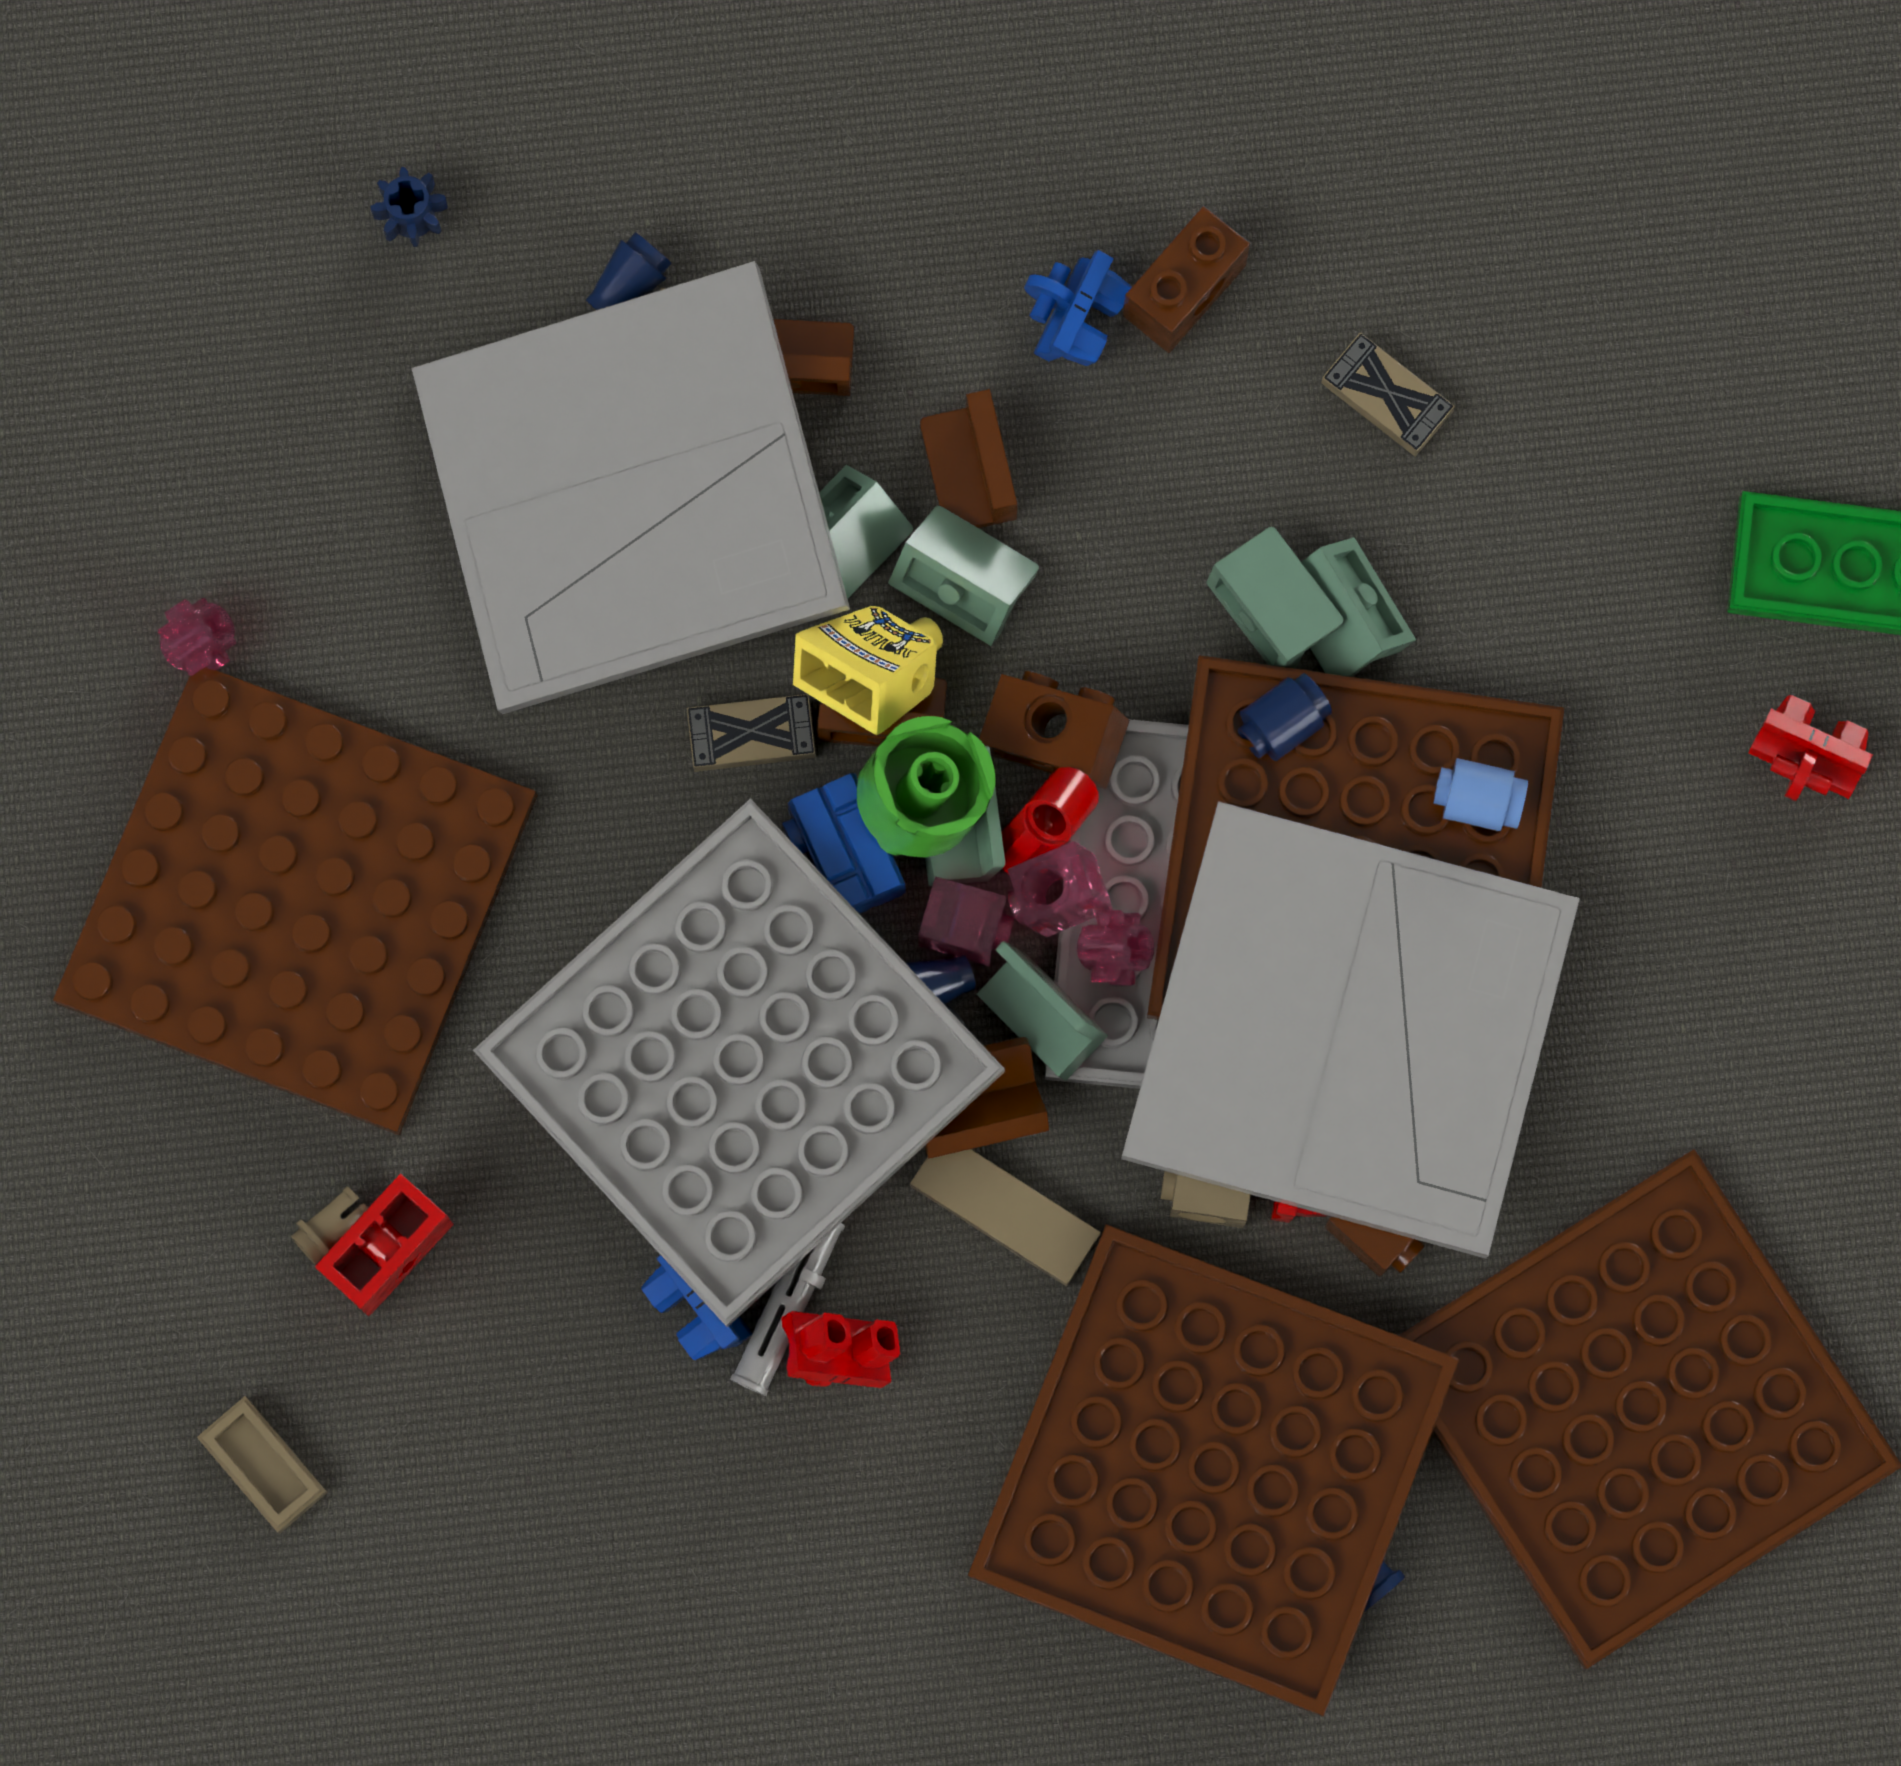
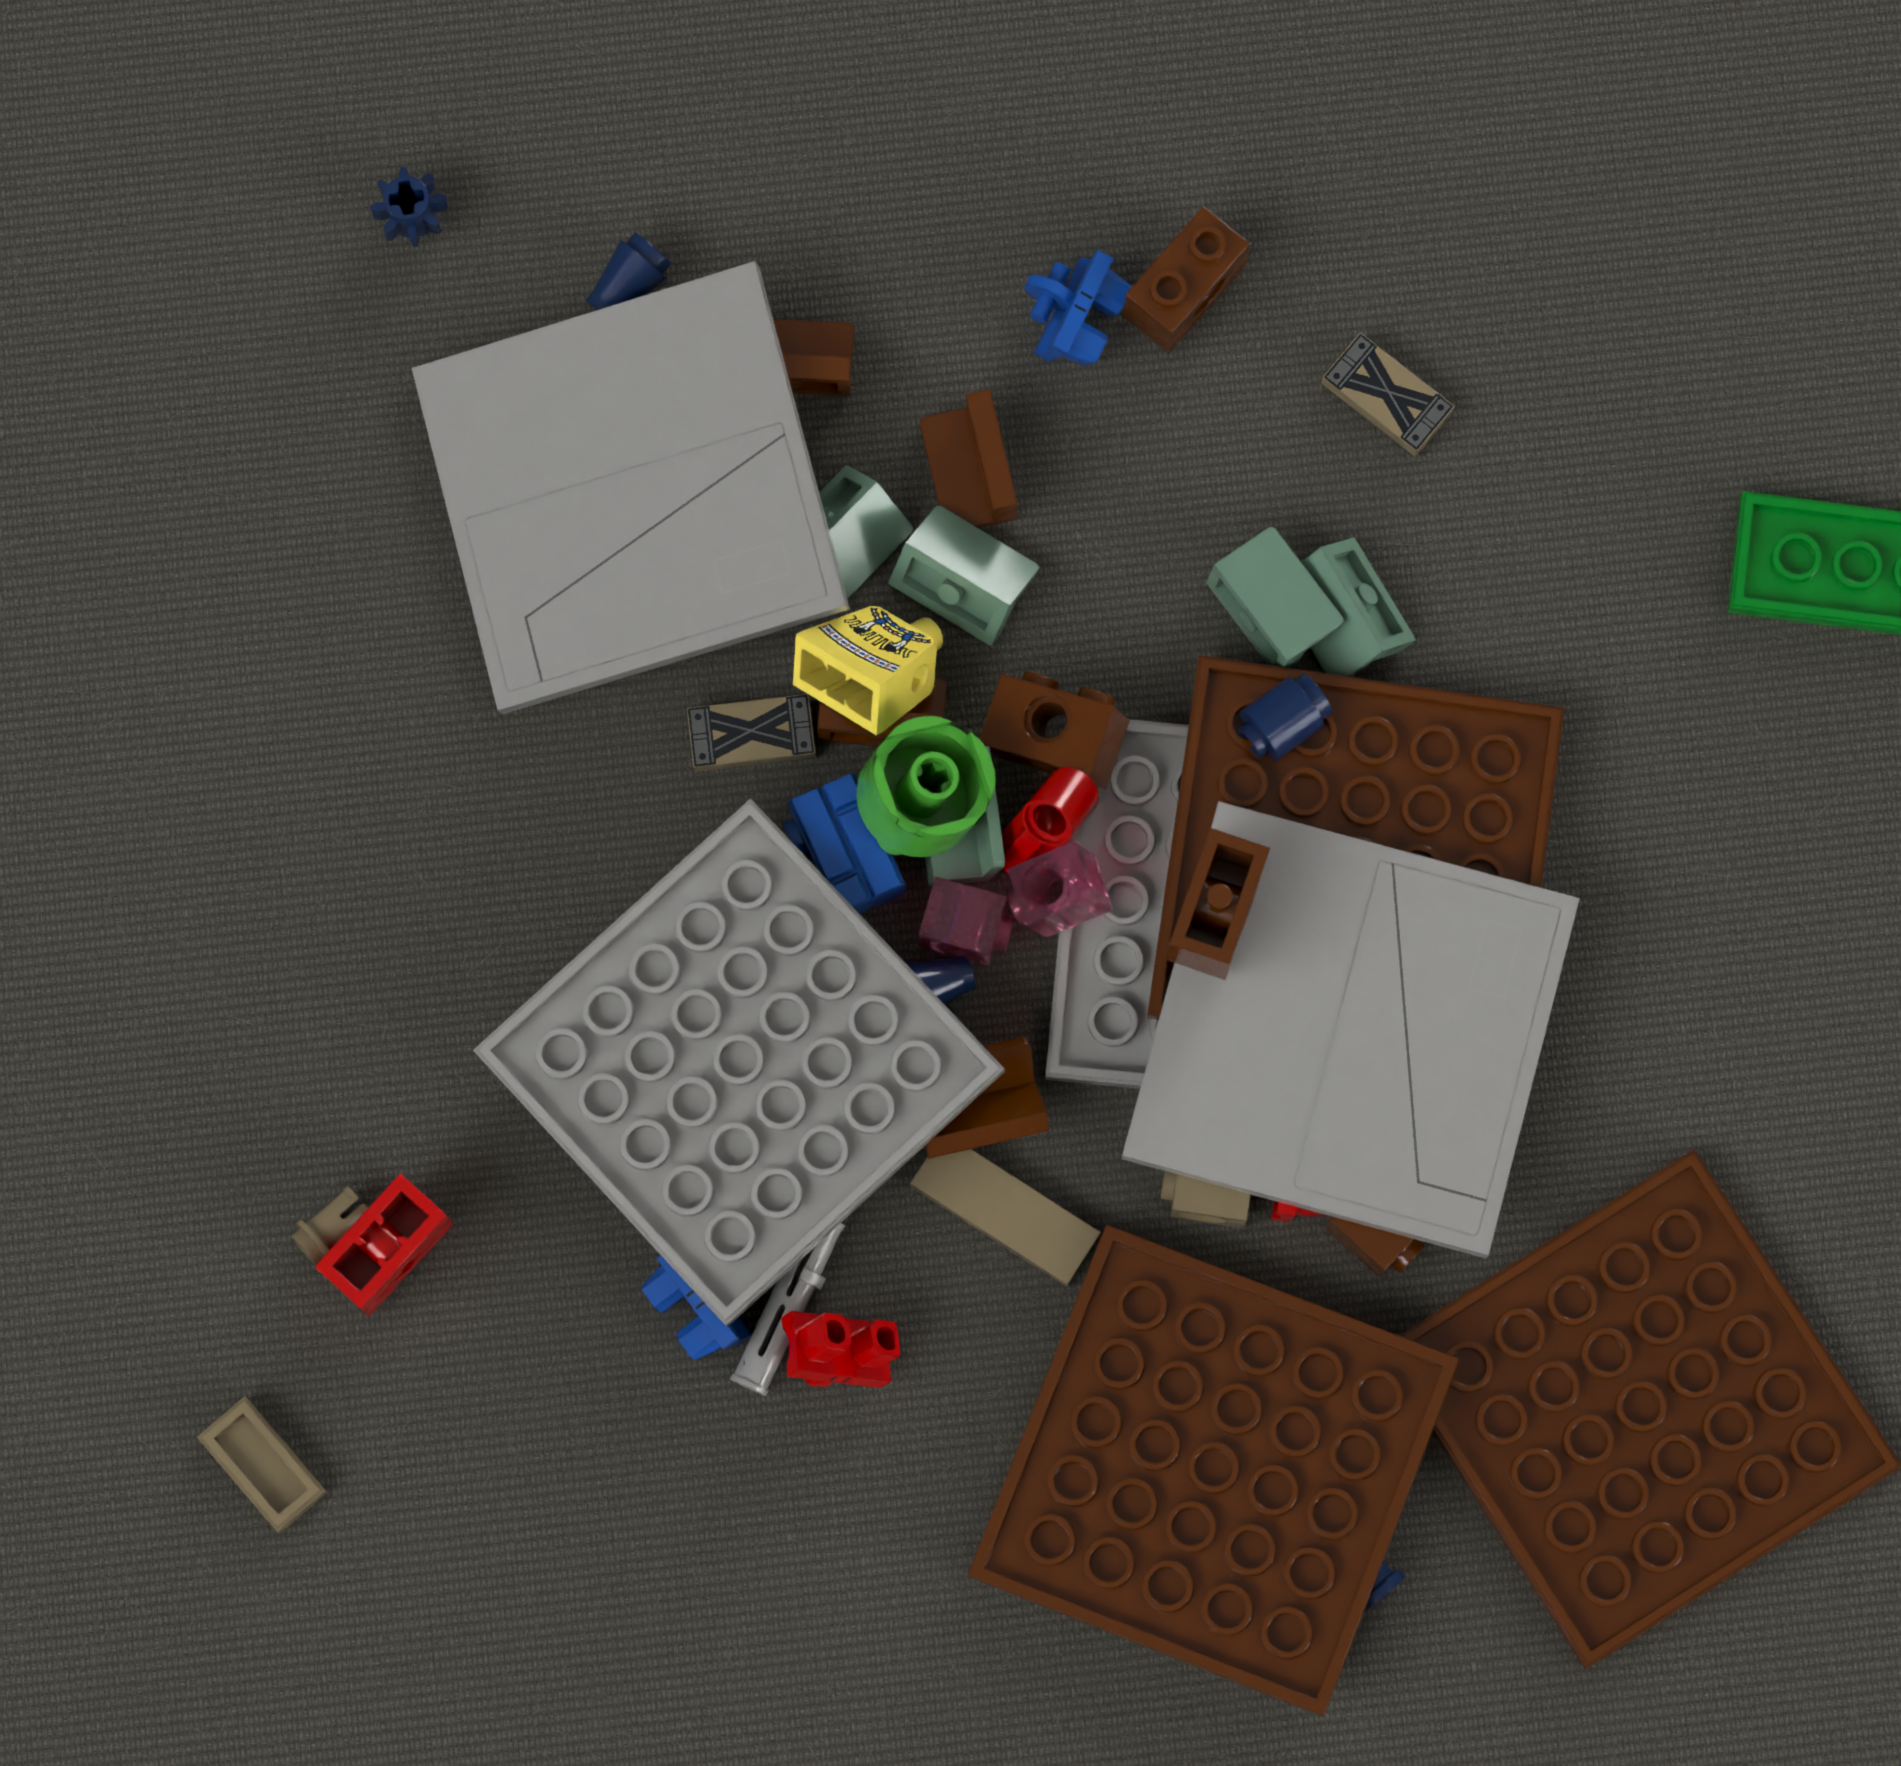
reddish brown plate [53,662,538,1136] -> none
clear pink gear [158,598,236,676] -> none
sand green panel [977,941,1108,1081] -> none
clear pink gear [1077,910,1154,985] -> none
medium blue brick [1433,758,1528,831] -> none
red hips [1748,695,1873,801] -> none
none -> reddish brown brick [1166,828,1270,980]

